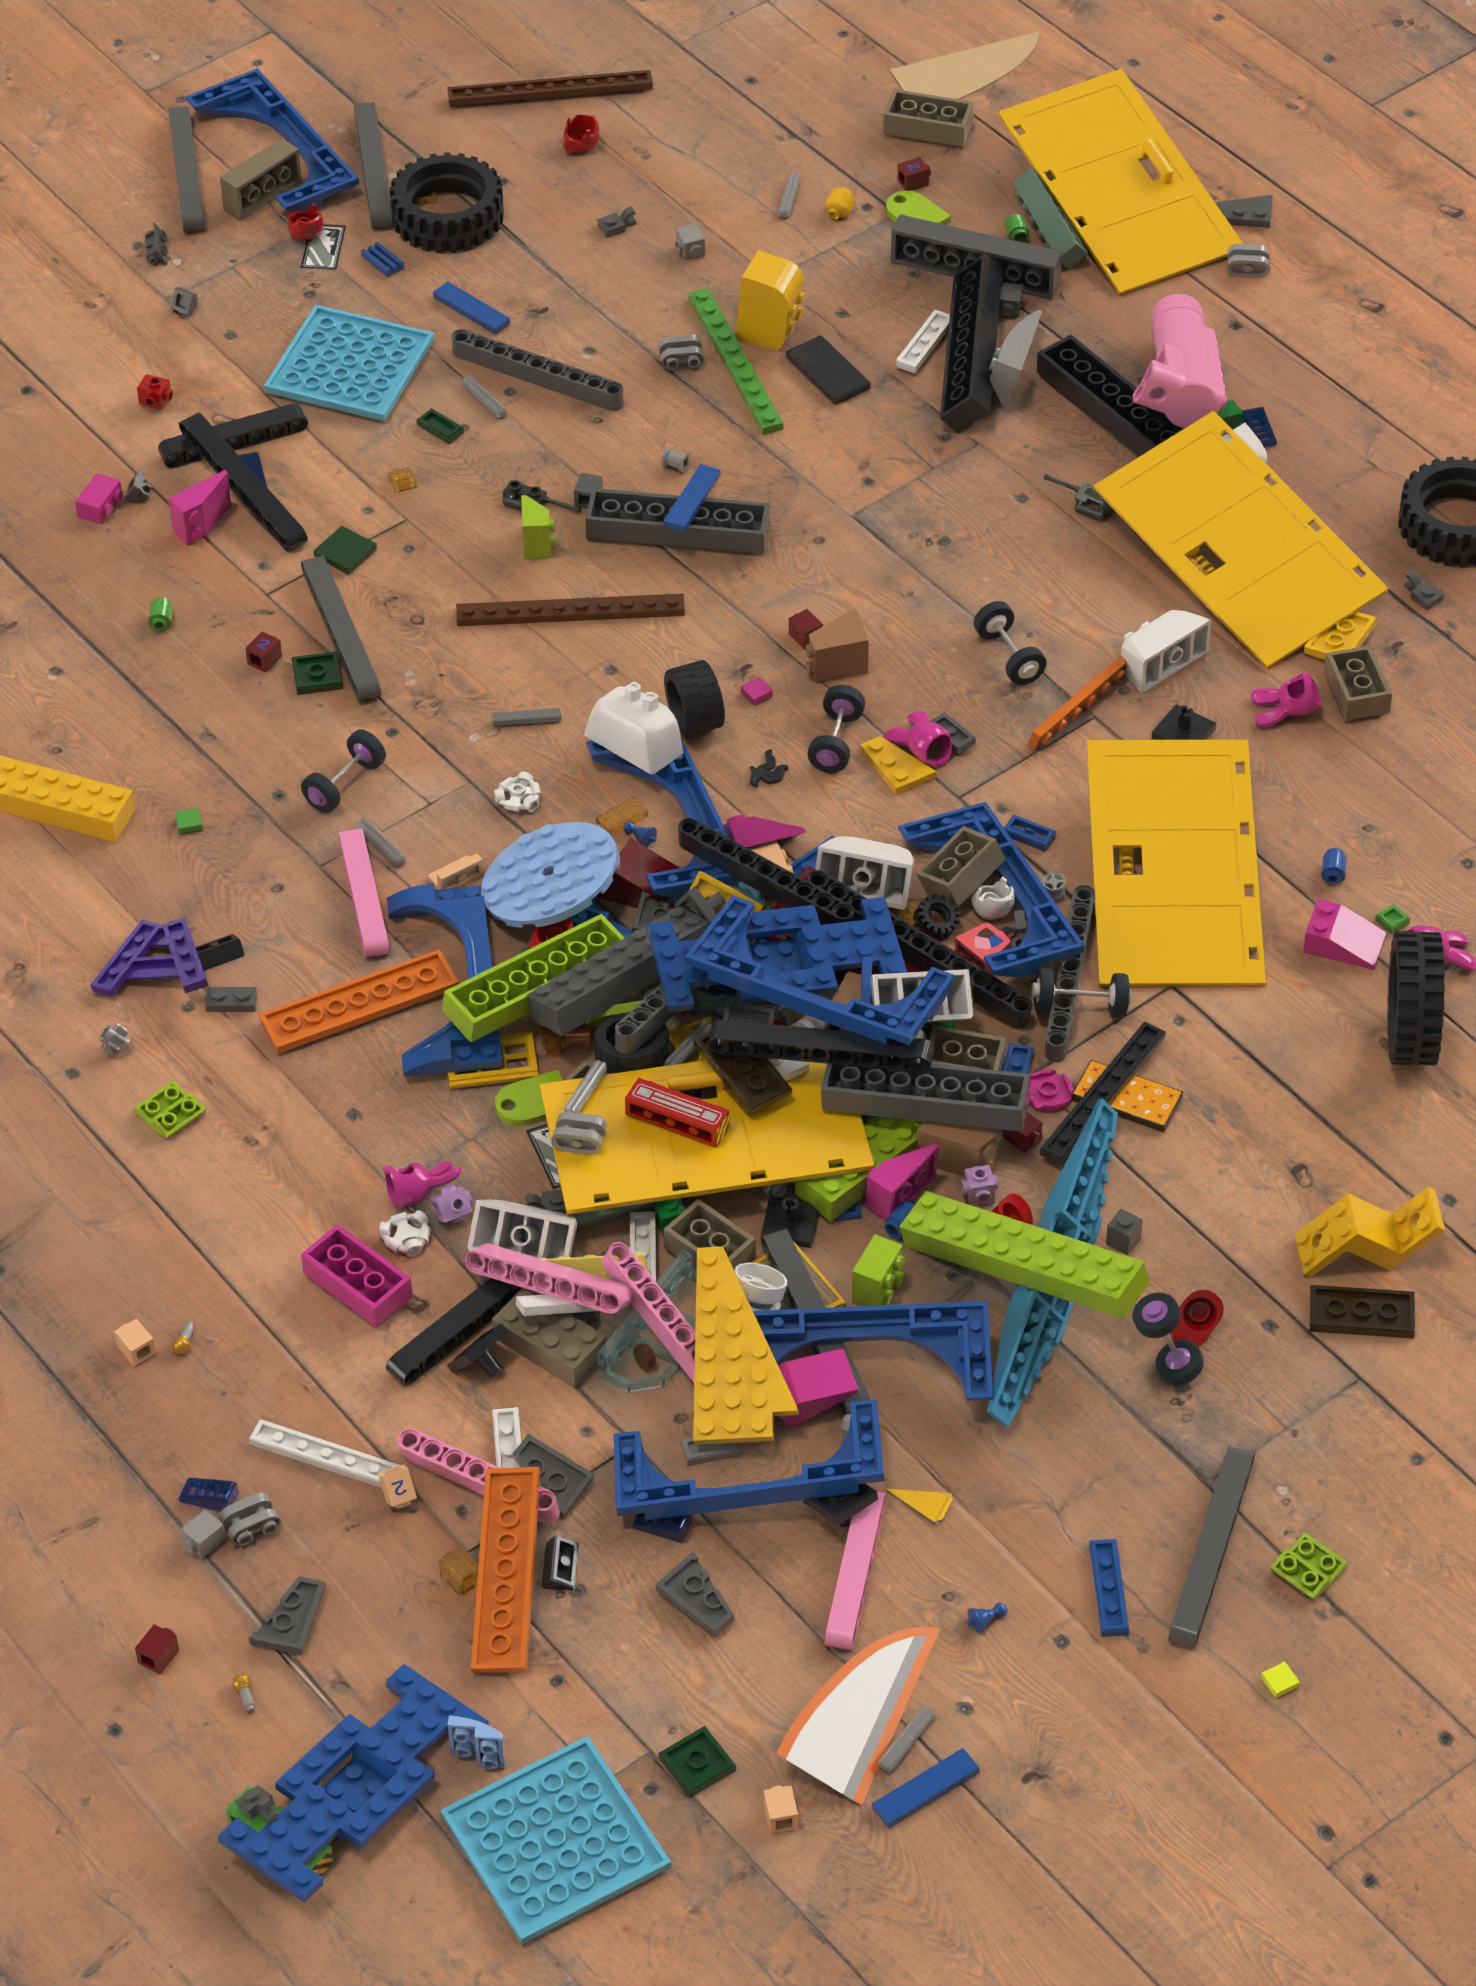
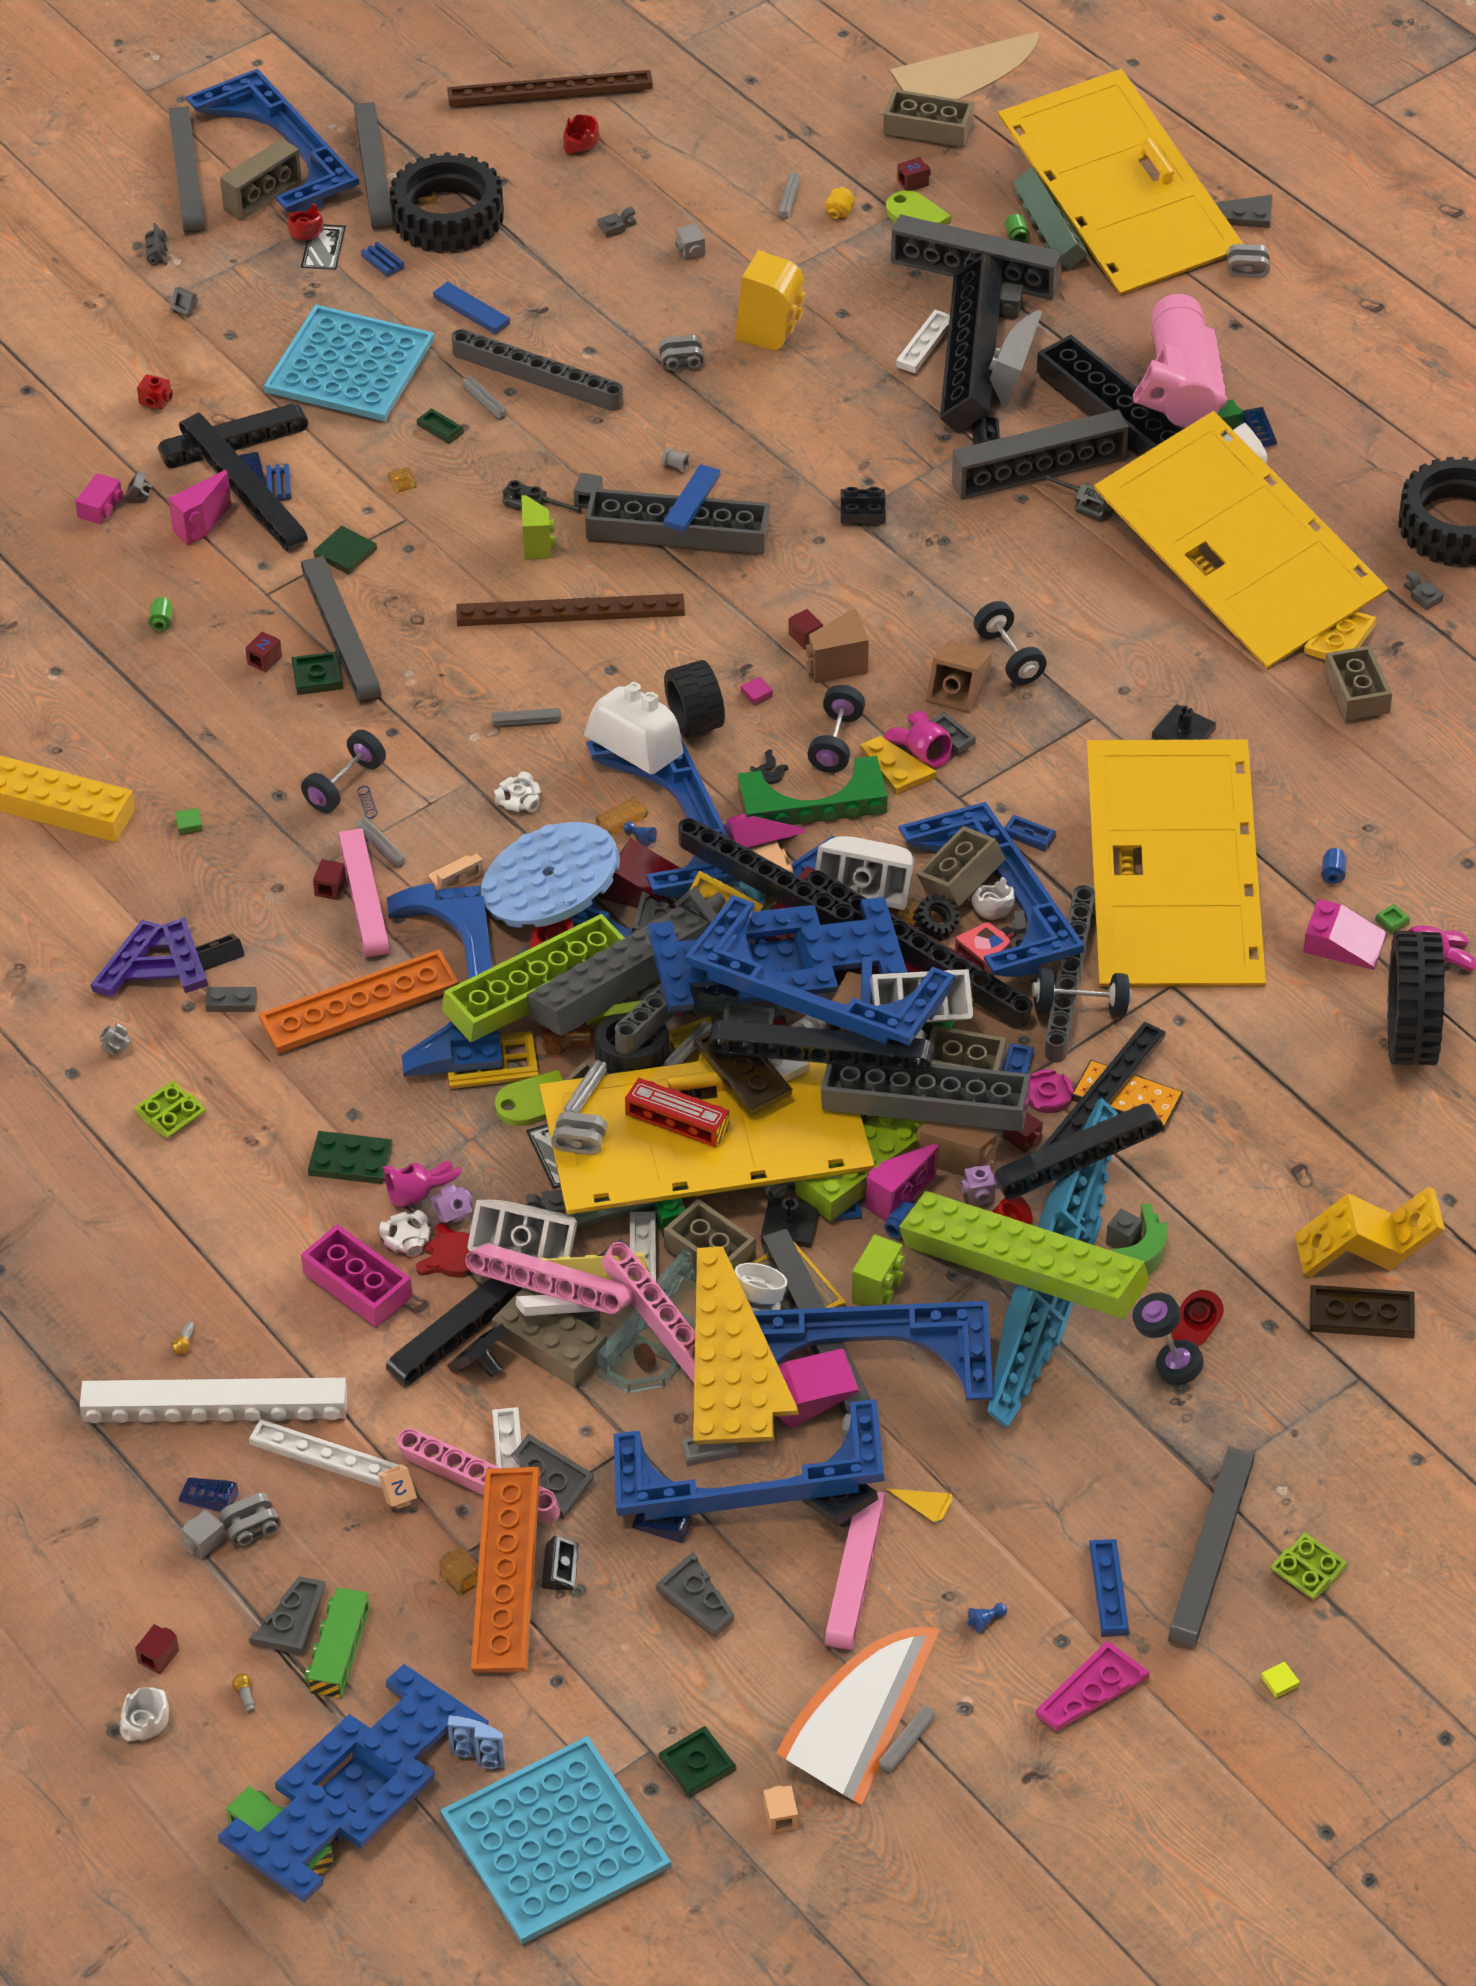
light nougat brick [114,1319,156,1367] -> none
dark grey plate [235,1785,279,1824] -> none
bright green plate [689,288,783,434] -> none
black tile [785,335,871,405] -> none
blue tile [872,1748,980,1828] -> none
orange plate [1028,656,1127,750] -> none
light grey wheel [1042,873,1066,903] -> none
white hips [1121,610,1212,694] -> none
dark pink piece [1251,672,1322,727] -> none
none -> white brick [80,1378,348,1423]
none -> white hair [120,1687,169,1742]
none -> blue tile [266,464,291,500]
none -> bright green brick [305,1587,370,1699]
none -> dark green plate [308,1131,393,1184]
none -> dark red brick [313,859,346,900]
none -> piece [357,786,378,819]
none -> red tile [416,1223,471,1277]
none -> green arch [738,756,887,825]
none -> black slope [841,487,886,523]
none -> medium nougat slope [926,641,993,712]
none -> dark grey brick [952,410,1129,500]
none -> black slope [972,414,1000,445]
none -> black beam [994,1103,1163,1199]
none -> dark pink wing [1035,1641,1150,1732]
none -> bright green arch [1110,1203,1167,1275]

